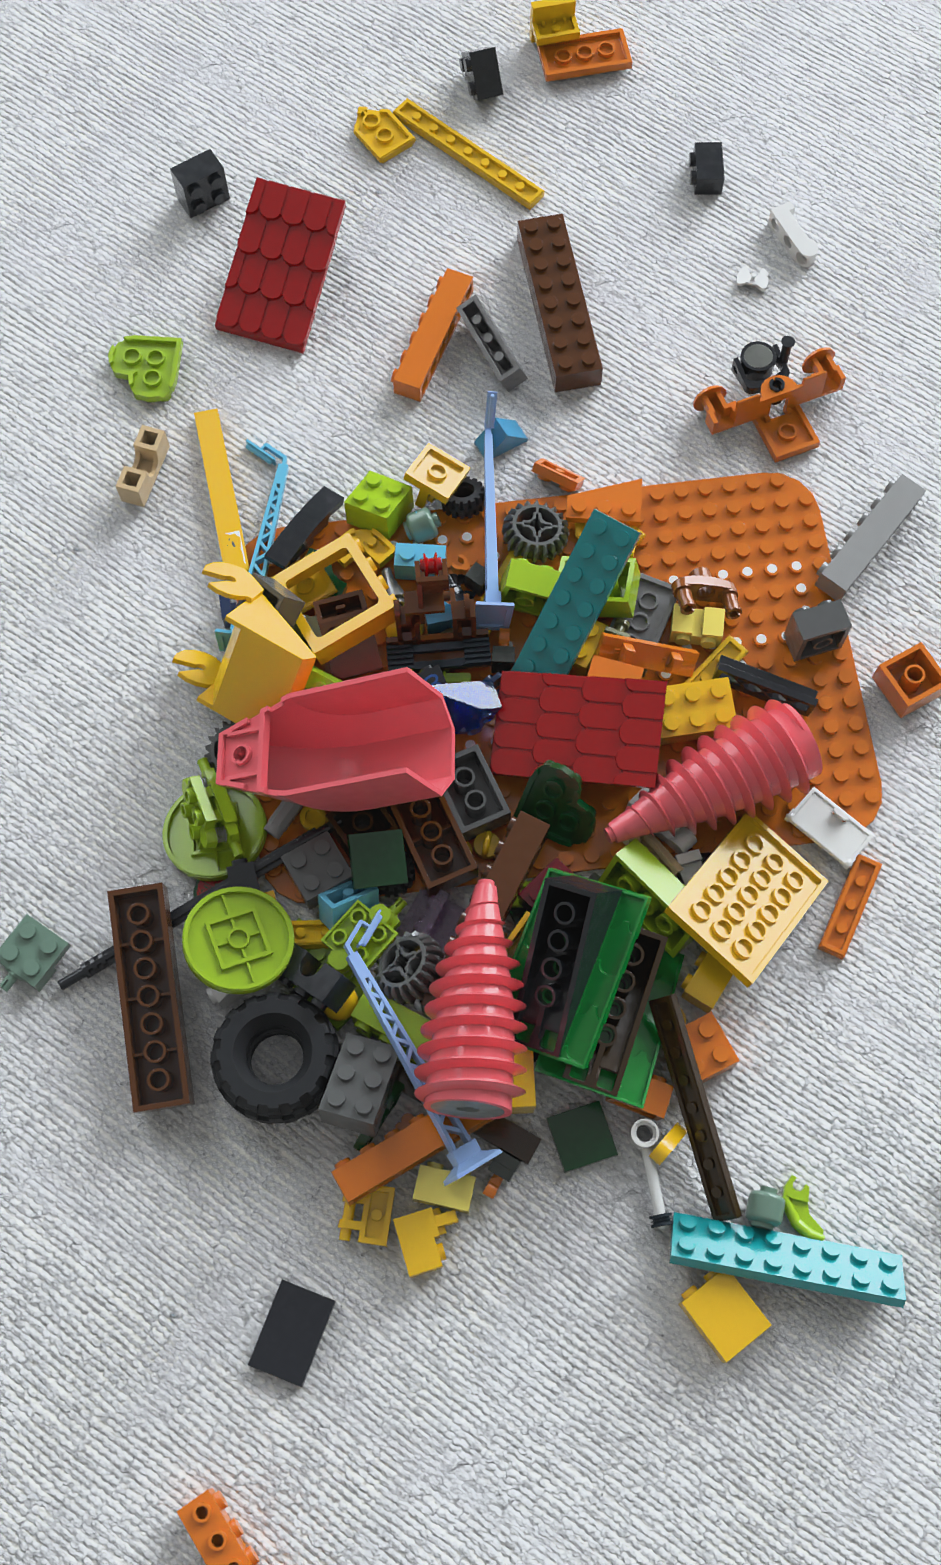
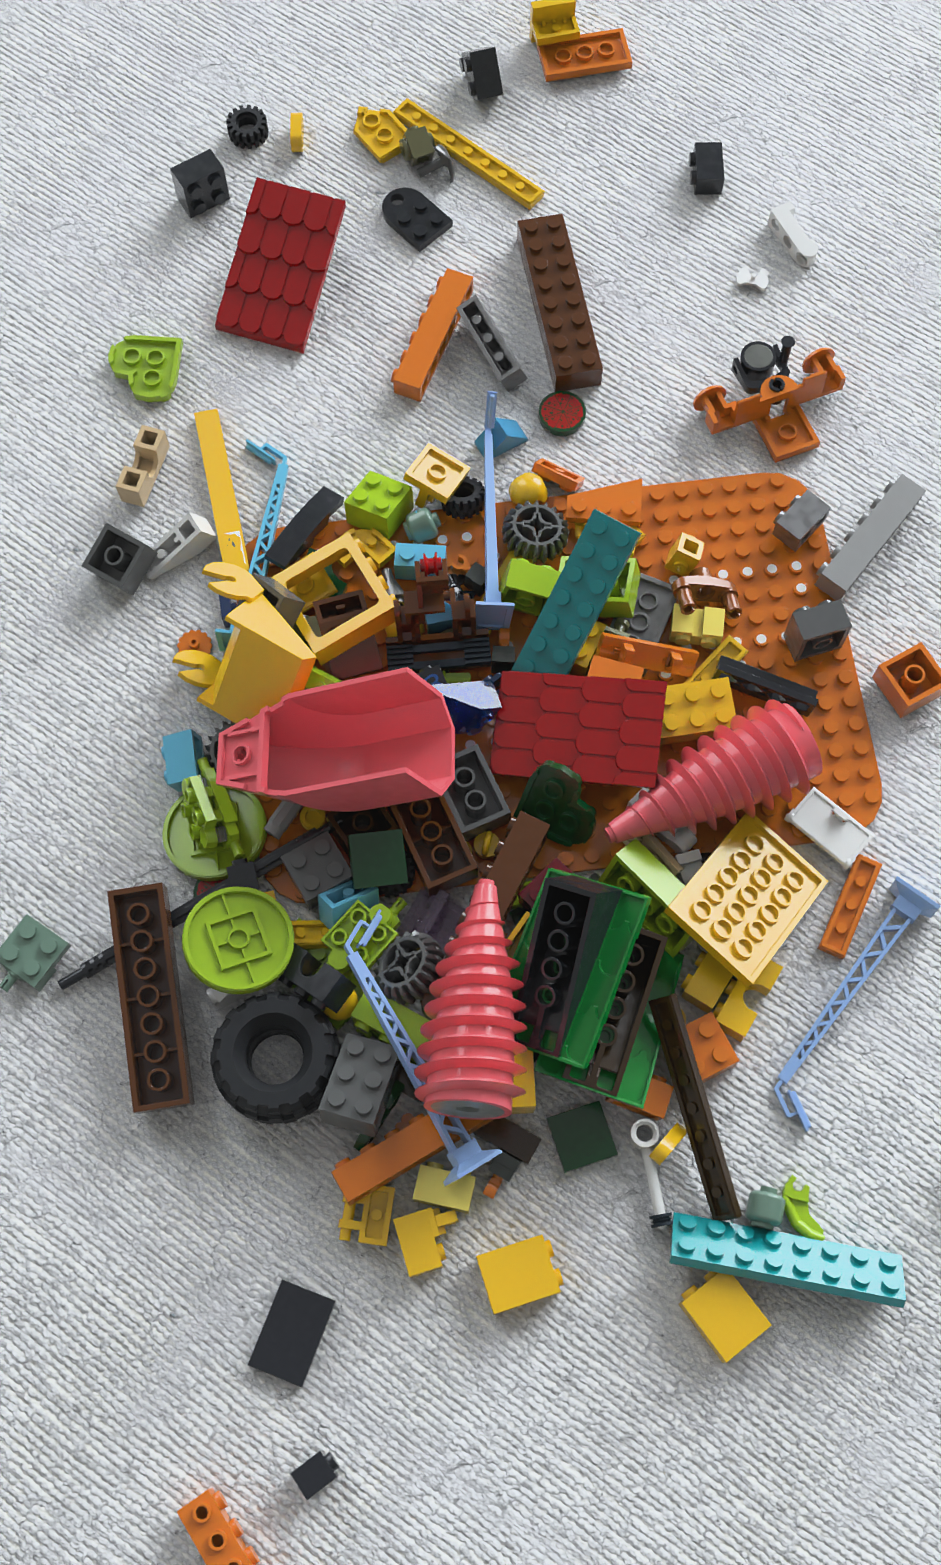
none -> dark grey brick [81,523,158,596]
none -> white slope [146,512,218,580]
none -> medium azure brick [161,729,204,792]
none -> orange piece [177,630,213,654]
none -> black tyre [226,104,269,149]
none -> yellow beam [290,113,304,152]
none -> black brick [290,1449,340,1500]
none -> black plate [382,187,453,252]
none -> olive brick [399,126,435,167]
none -> dark grey plant [417,144,455,183]
none -> yellow brick [476,1234,564,1315]
none -> yellow hair [508,472,548,505]
none -> tile [538,391,586,436]
none -> yellow brick [664,532,705,577]
none -> yellow arch [713,960,783,1042]
none -> flat silver brick [772,490,831,552]
none -> light blue piece [774,876,941,1132]

